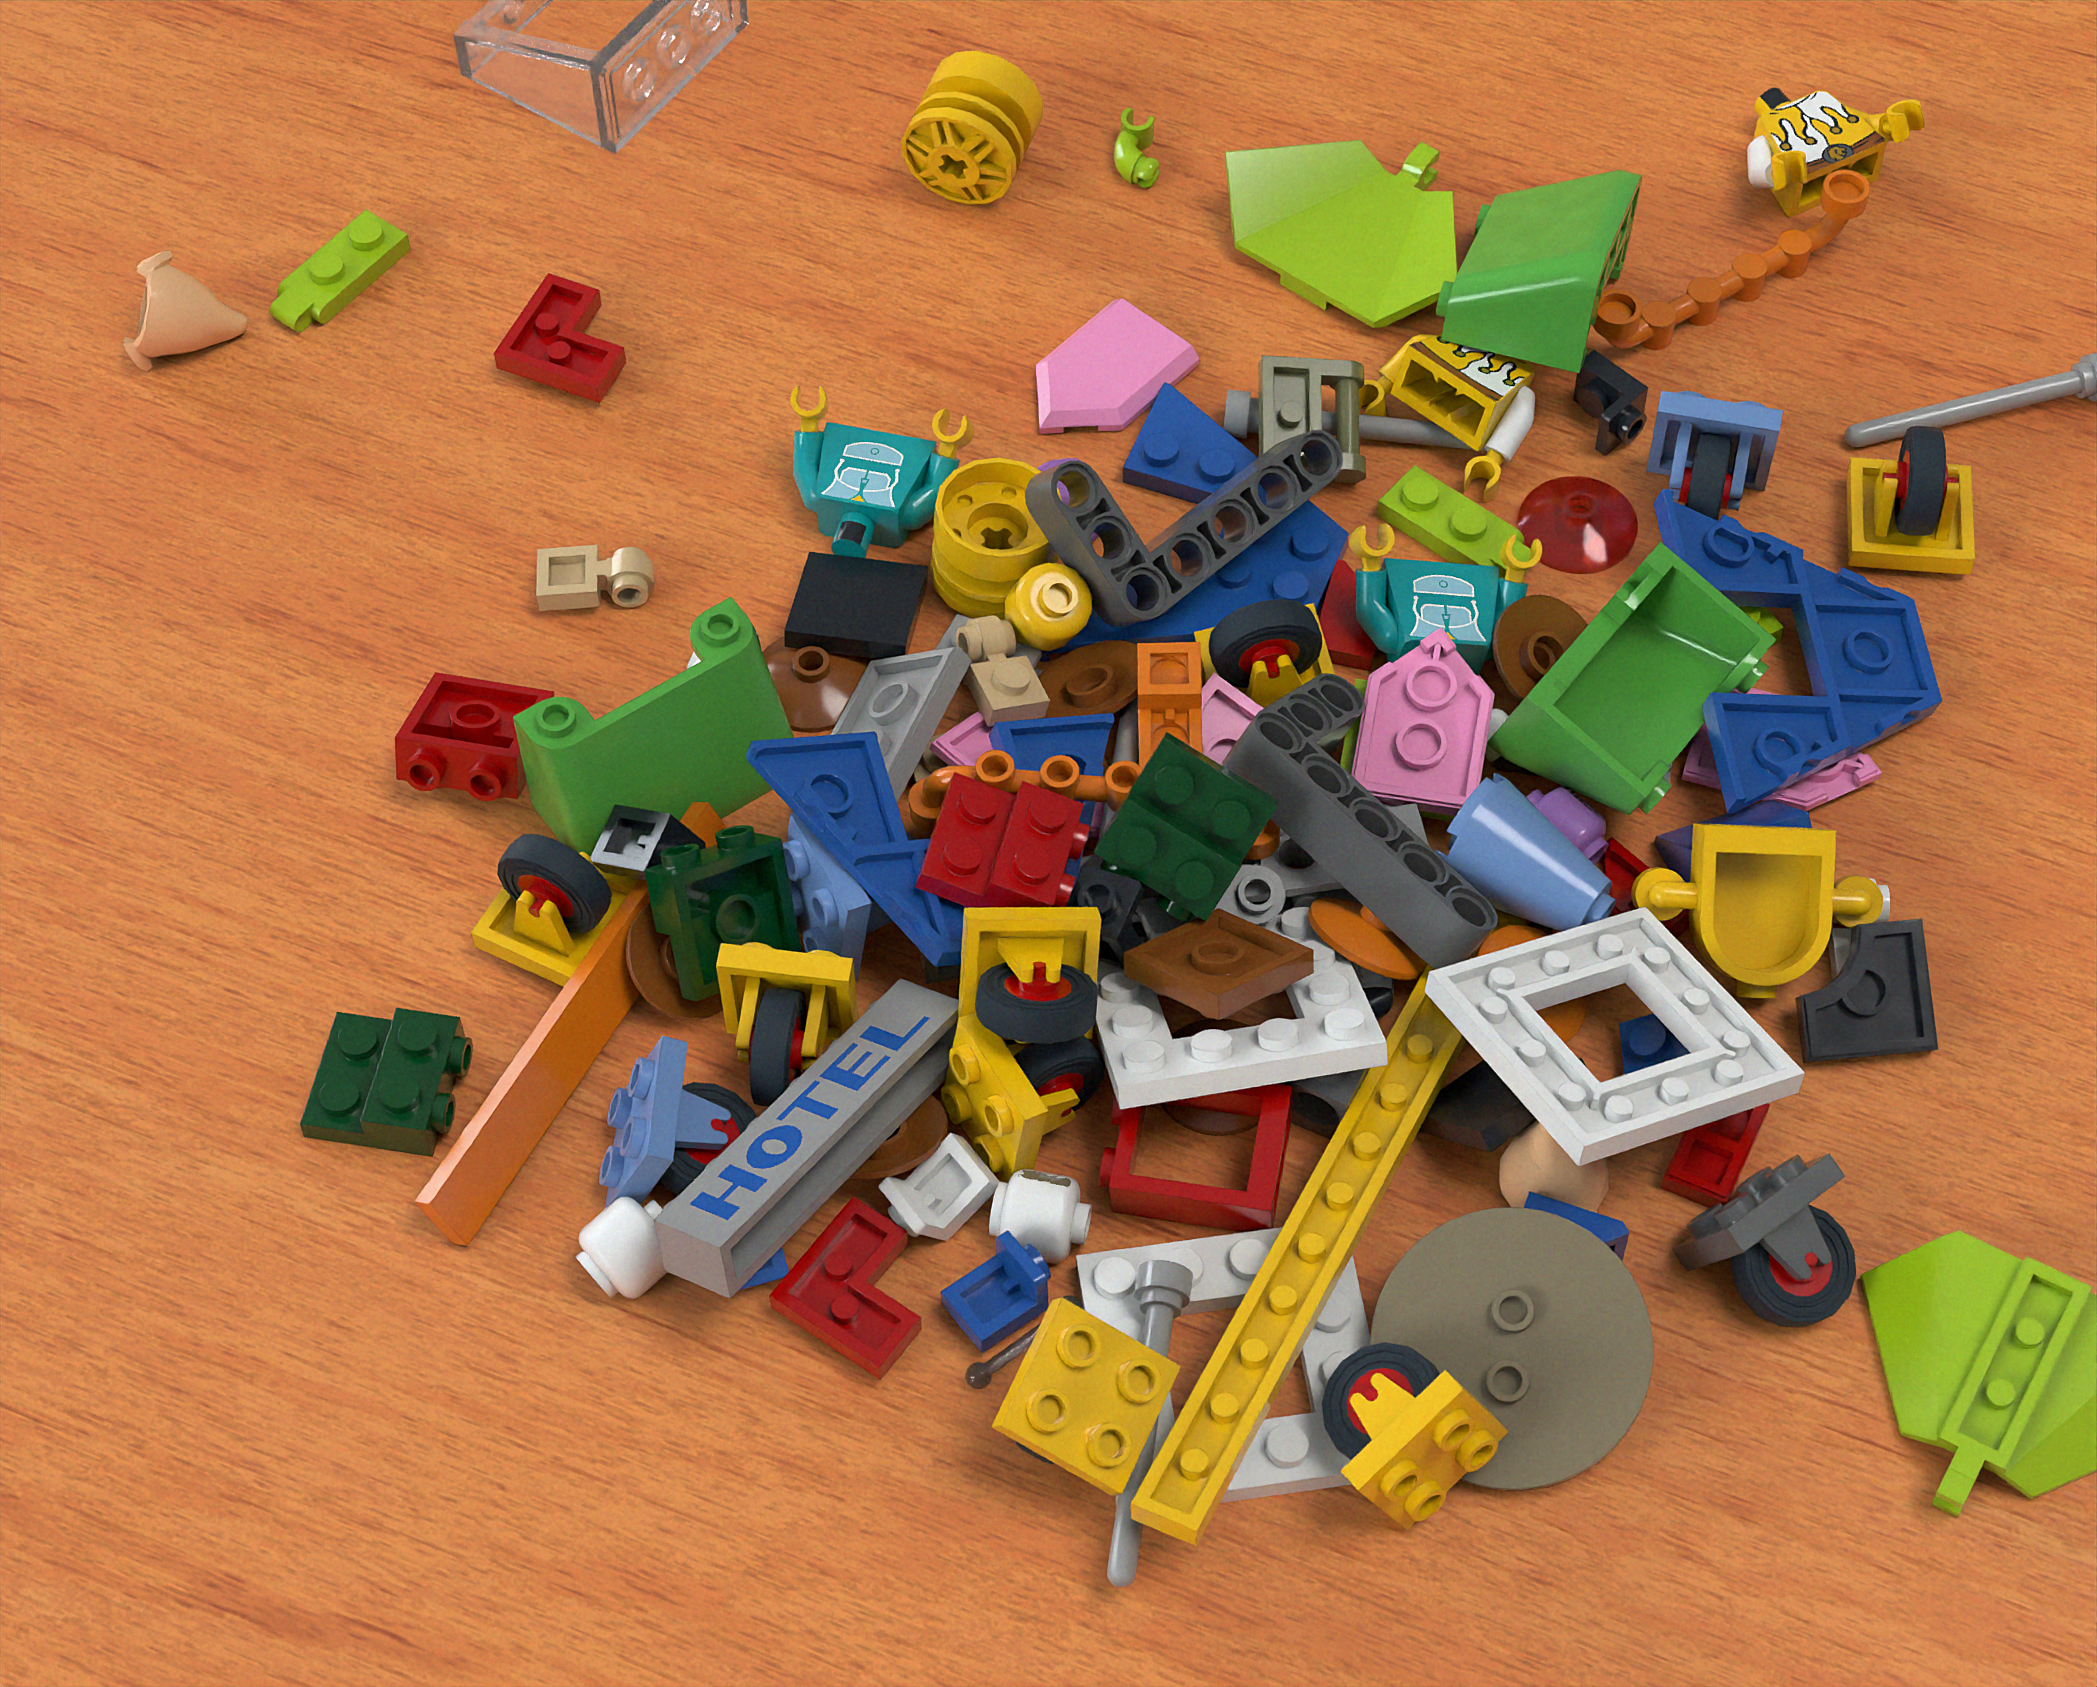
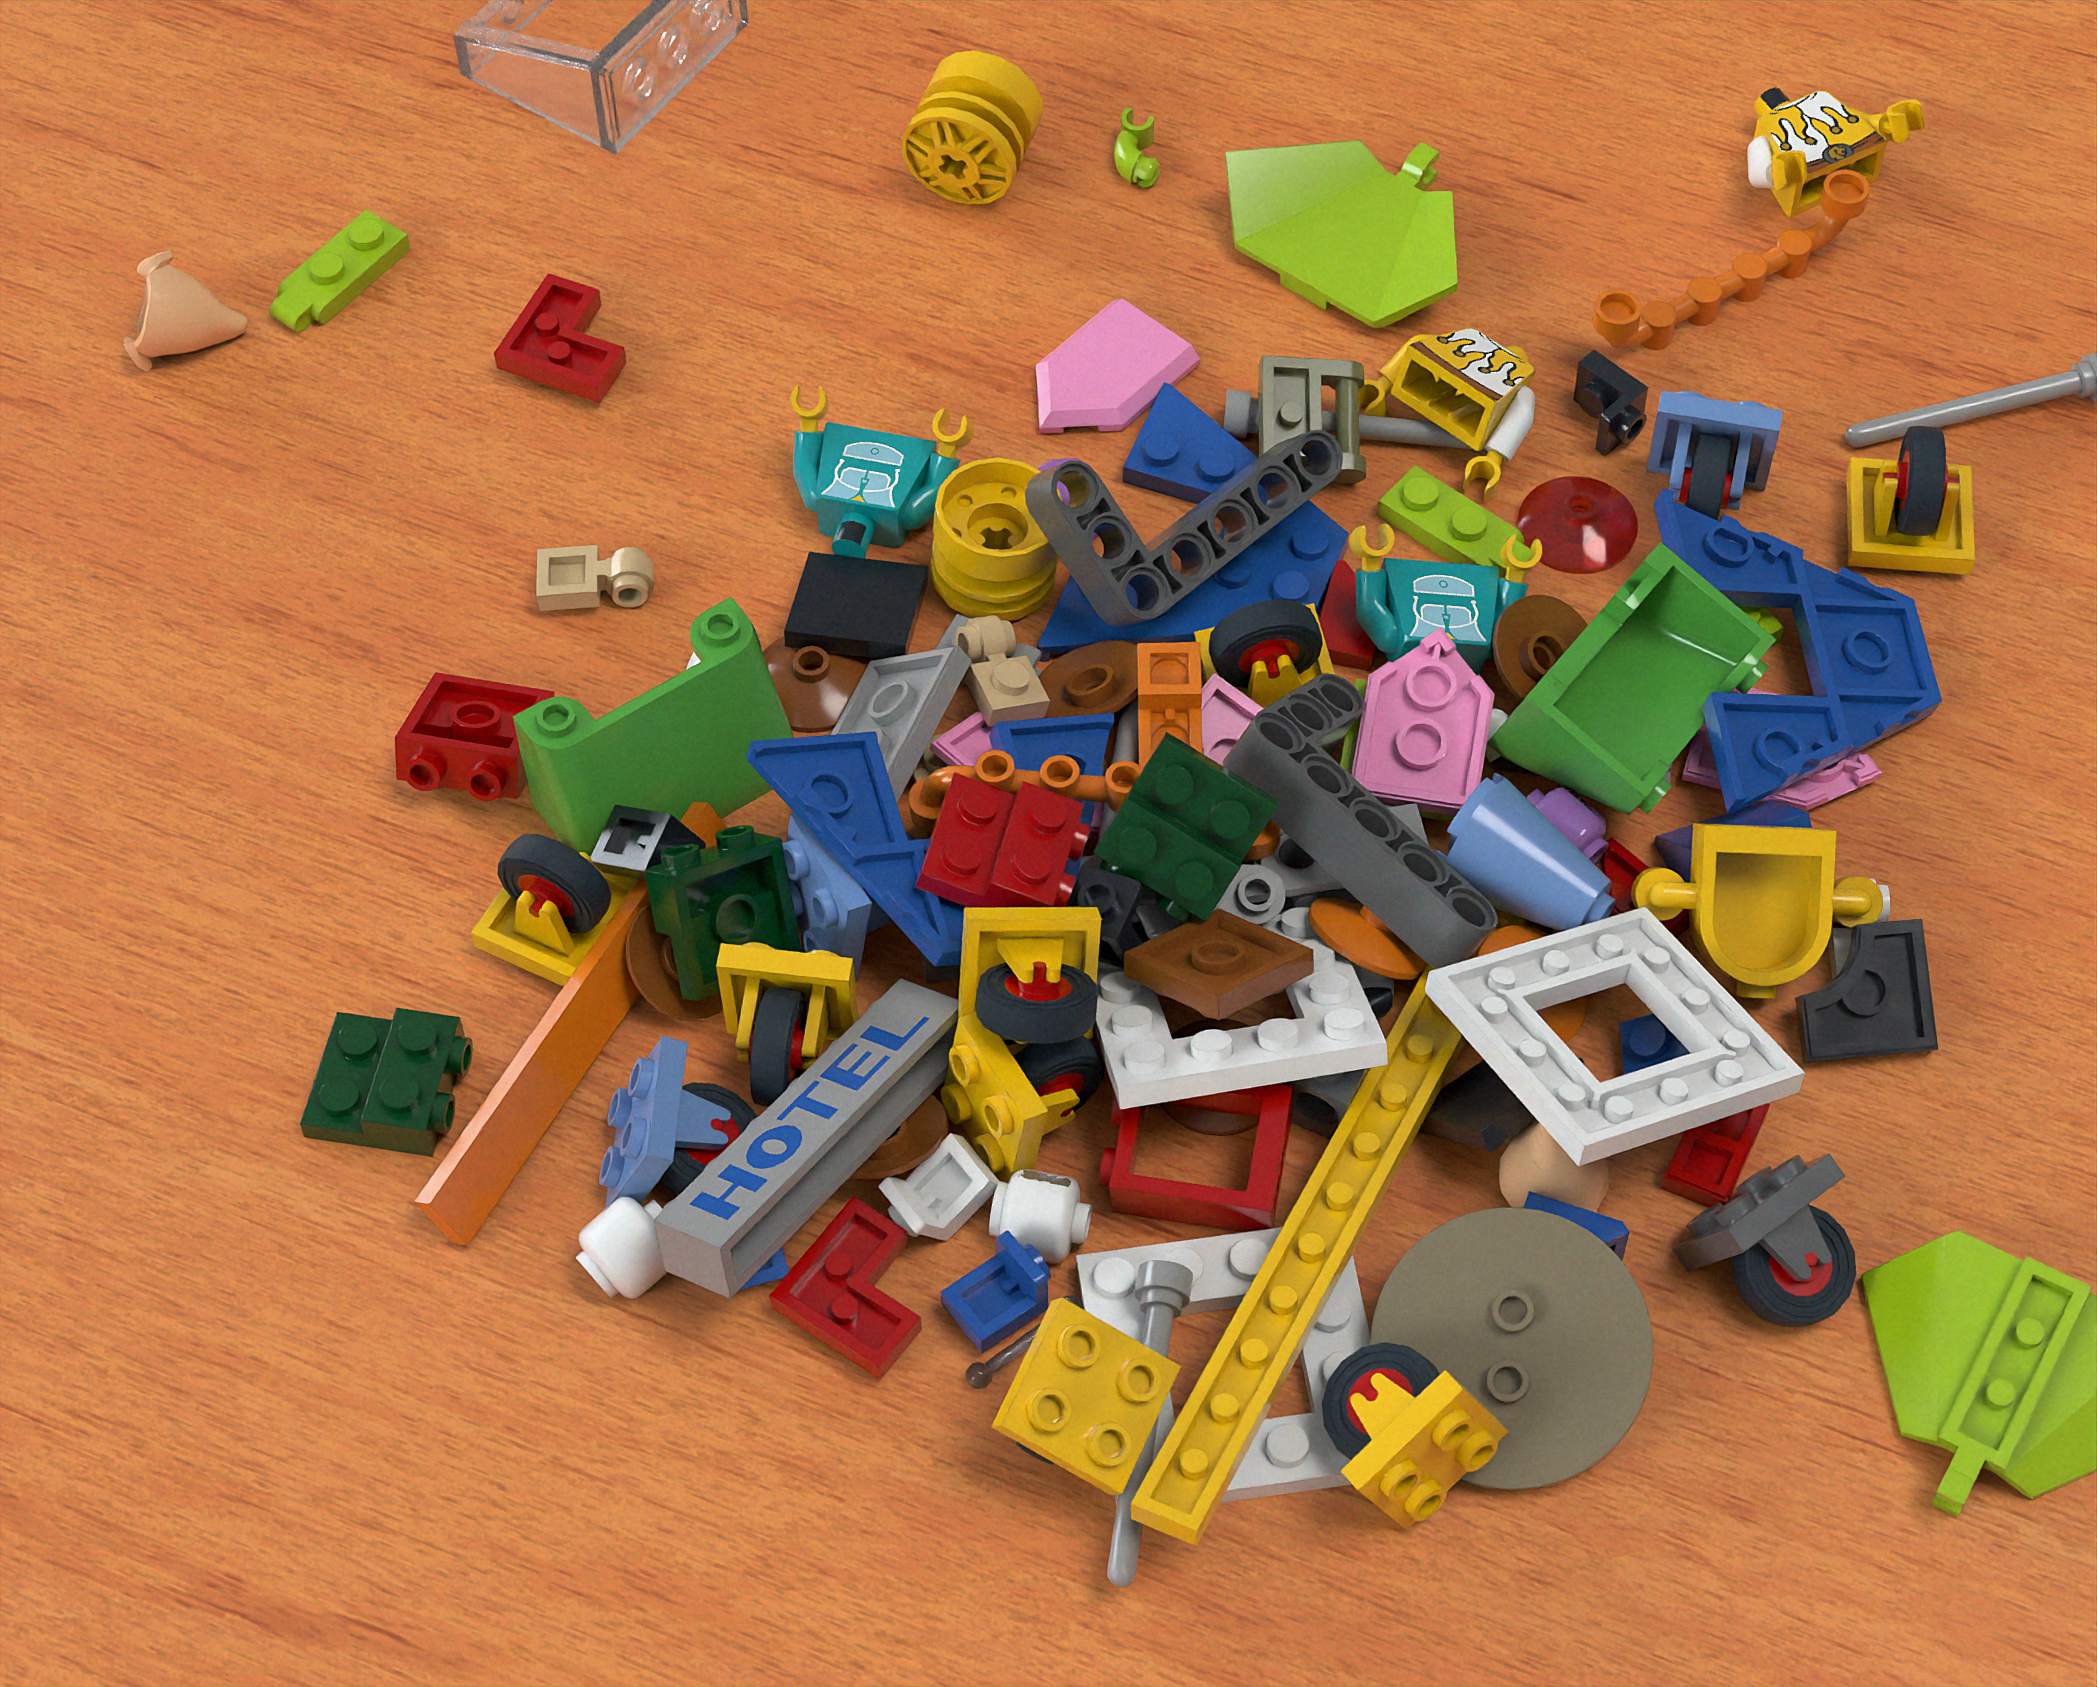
yellow head [1005,563,1092,651] -> none
bright green windscreen [1436,170,1642,373] -> none

